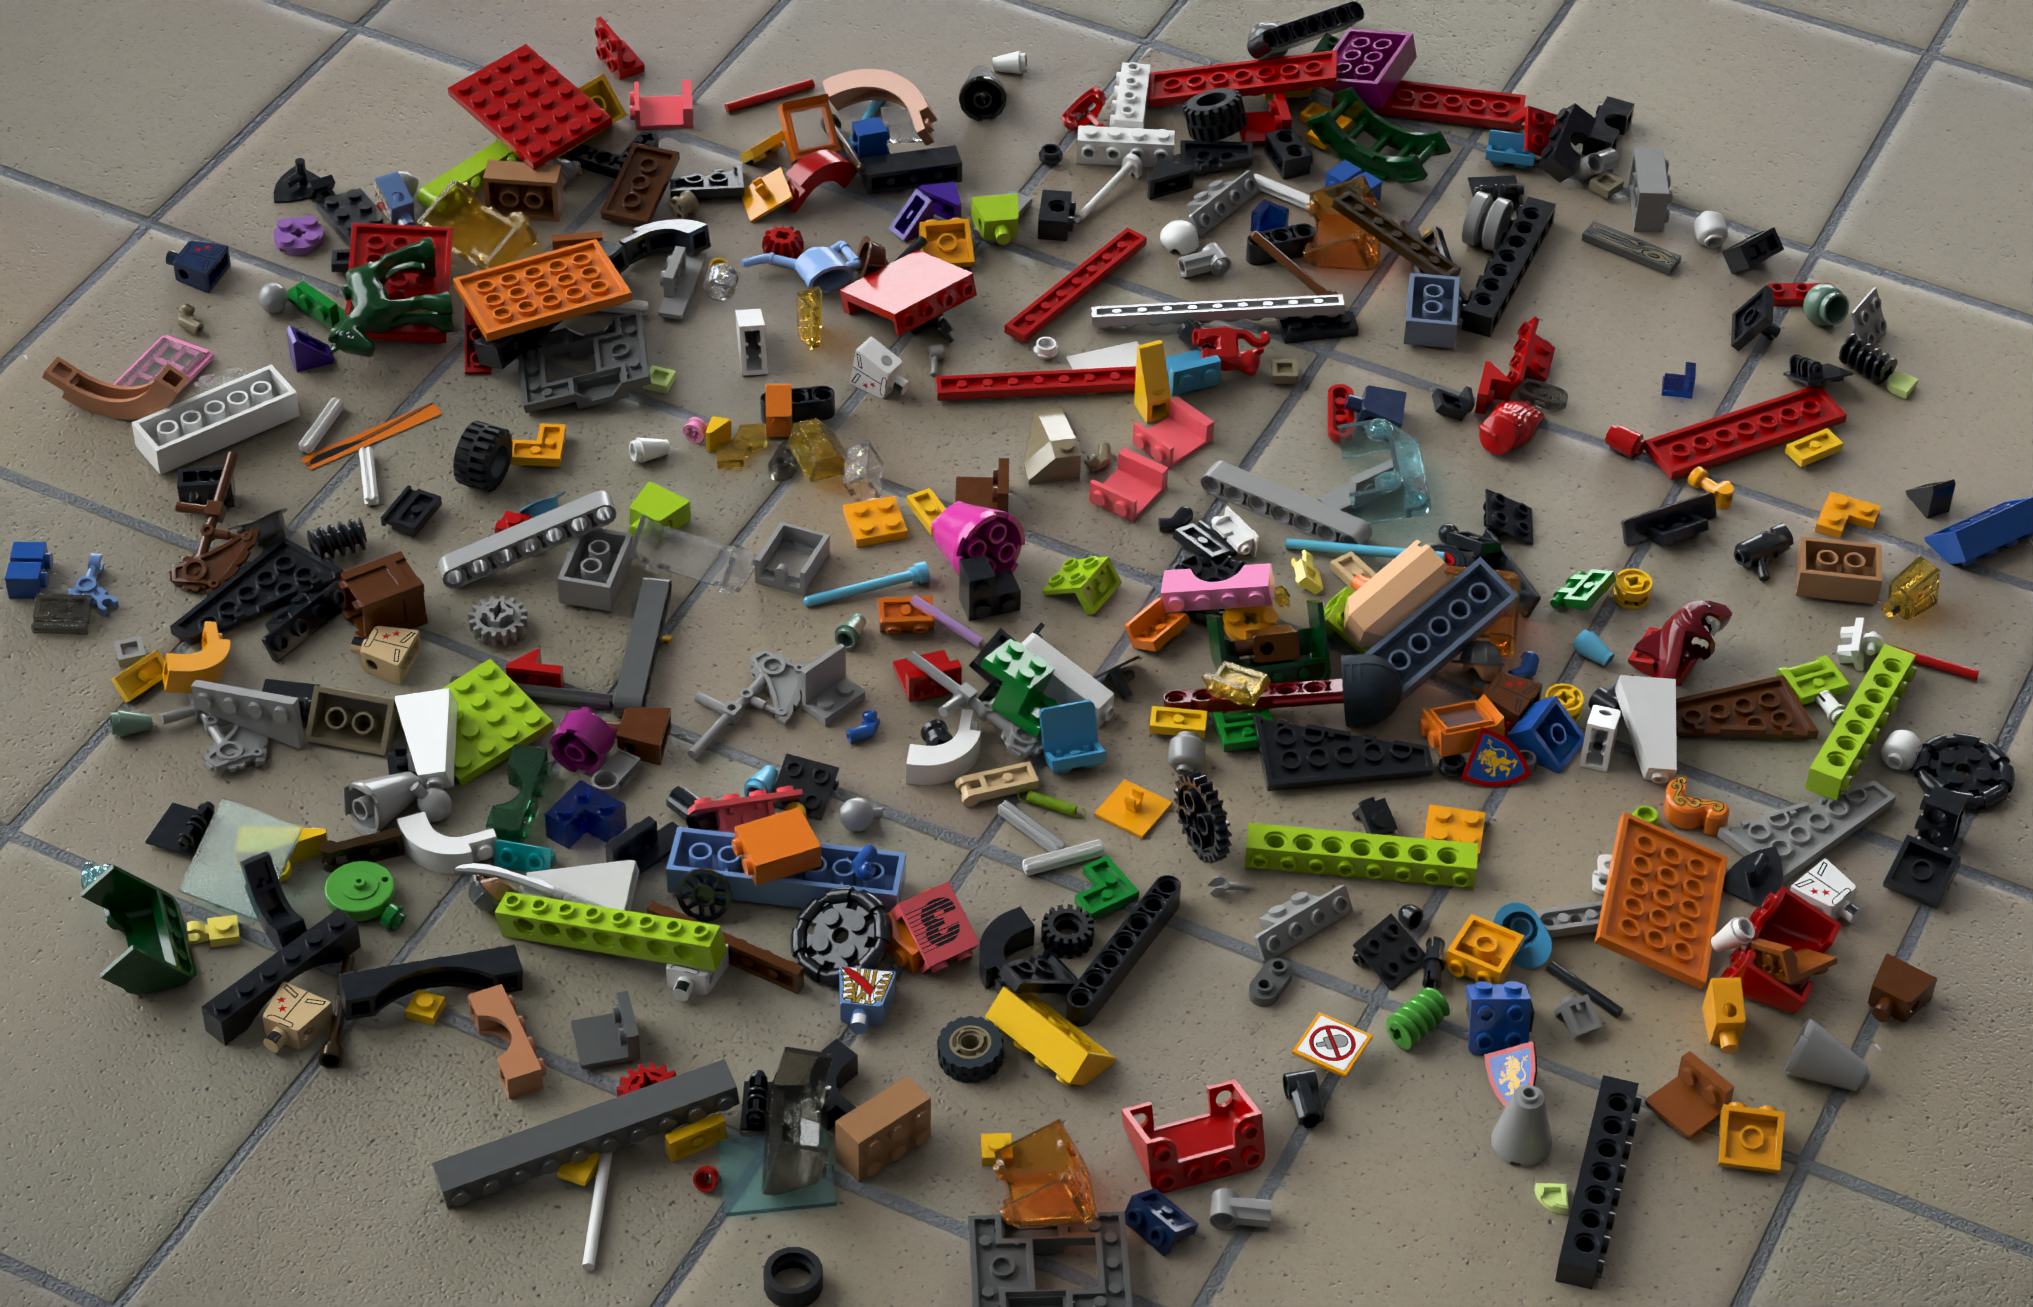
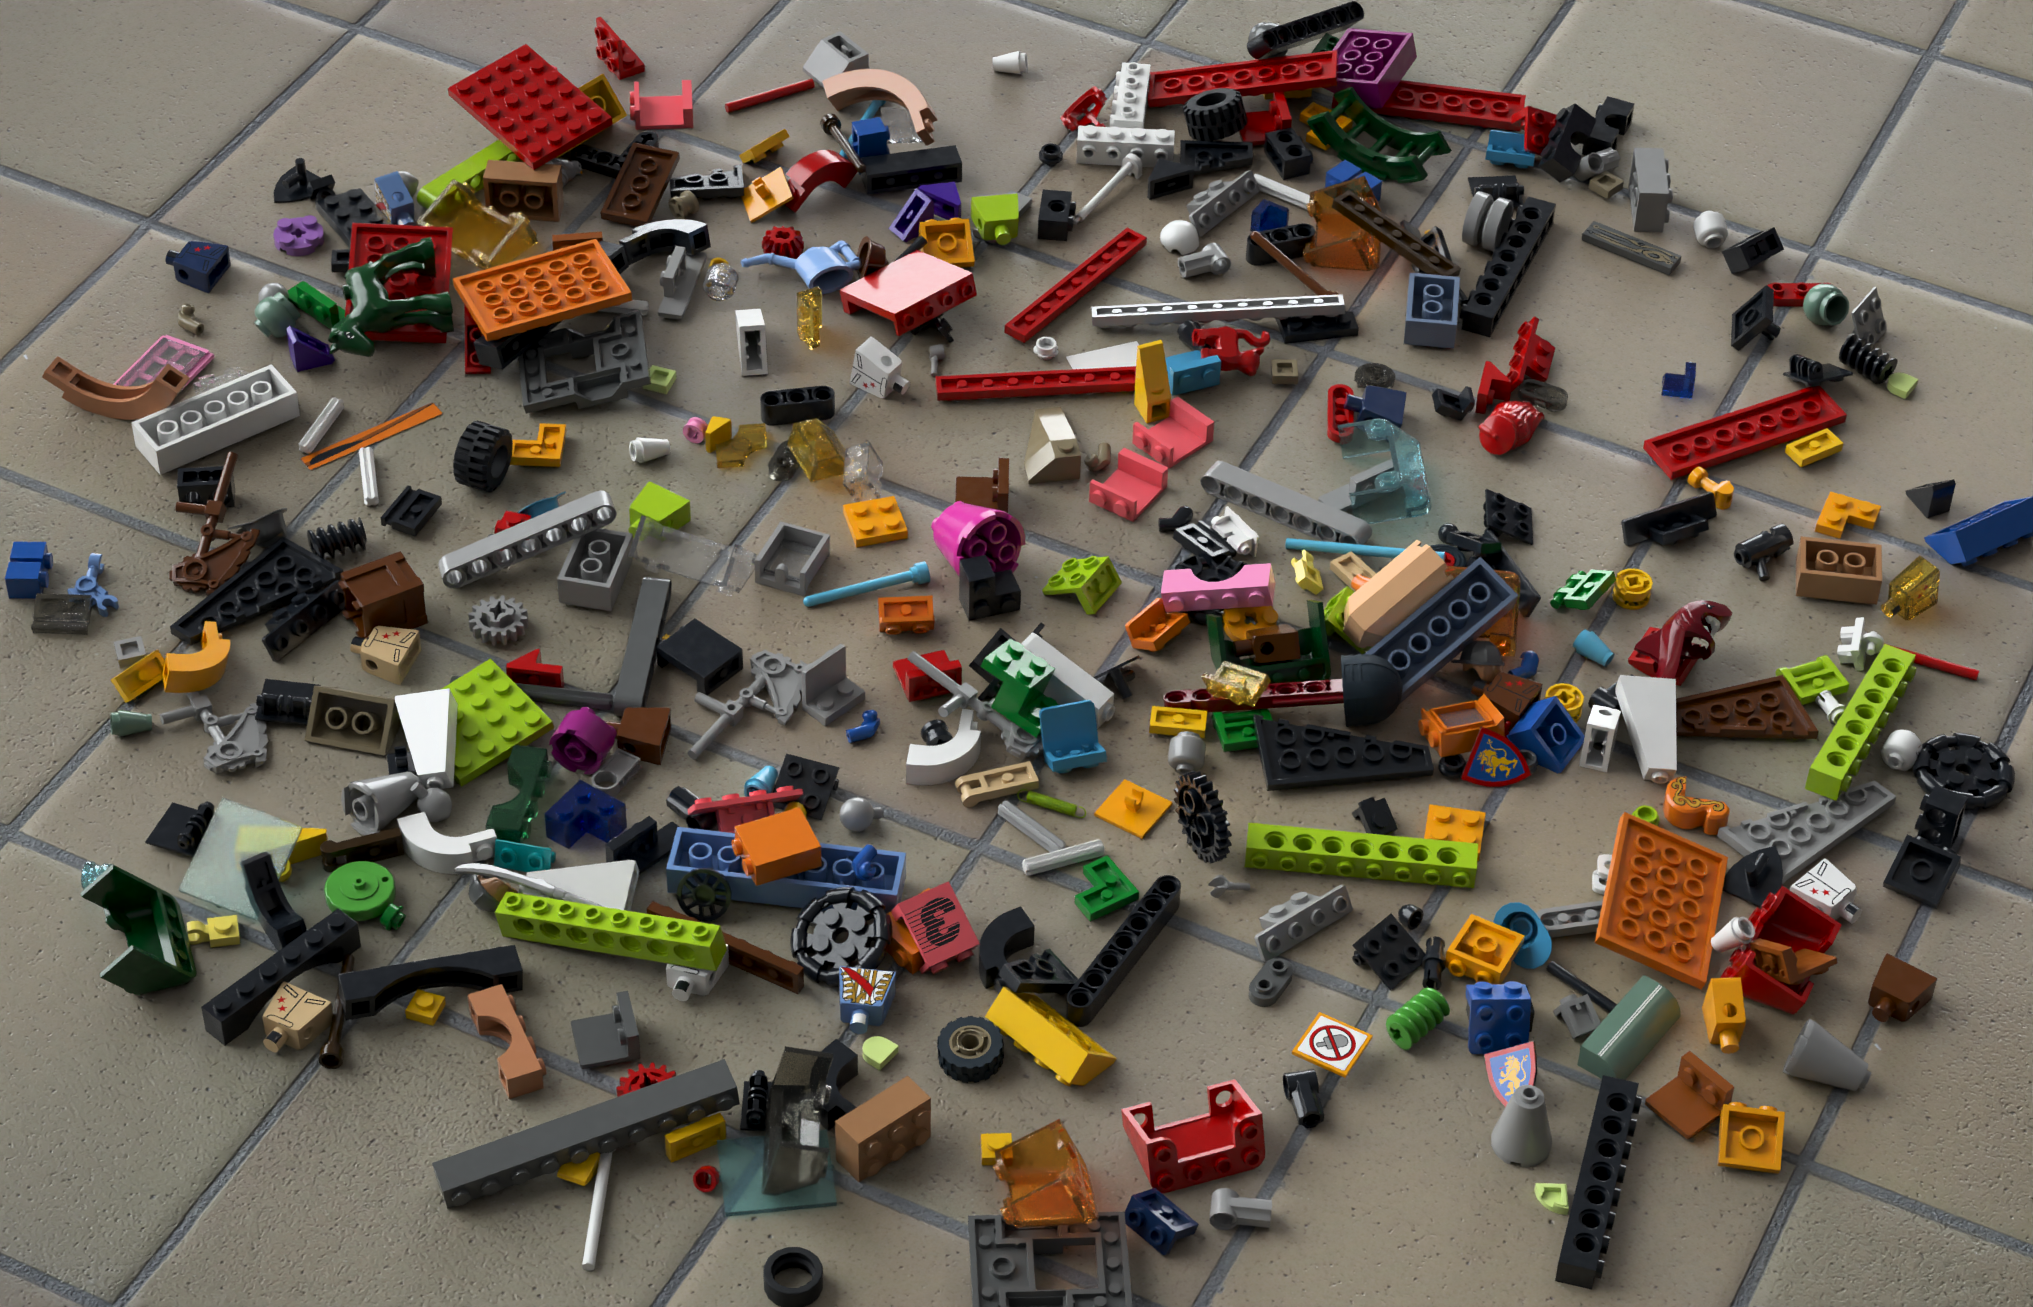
light grey wing [191,680,305,749] -> none
orange slope [765,384,792,437] -> none
window [777,93,841,164] -> none
sand green cone [835,613,866,650] -> none
yellow plate [906,488,946,536] -> none
lavender bar [909,594,984,647] -> none
black cone [959,65,1007,121] -> none
black tyre [1041,904,1094,959] -> none
clear yellow hand [1274,586,1290,607] -> none
red brick [1605,425,1646,458] -> none
none -> sand green piece [254,292,301,338]
none -> black panel [656,618,743,696]
none -> light grey slope [803,31,869,88]
none -> yellowish green tile [862,1036,899,1070]
none -> clear smoke gear [1354,363,1395,389]
none -> sand green brick [1577,975,1681,1080]

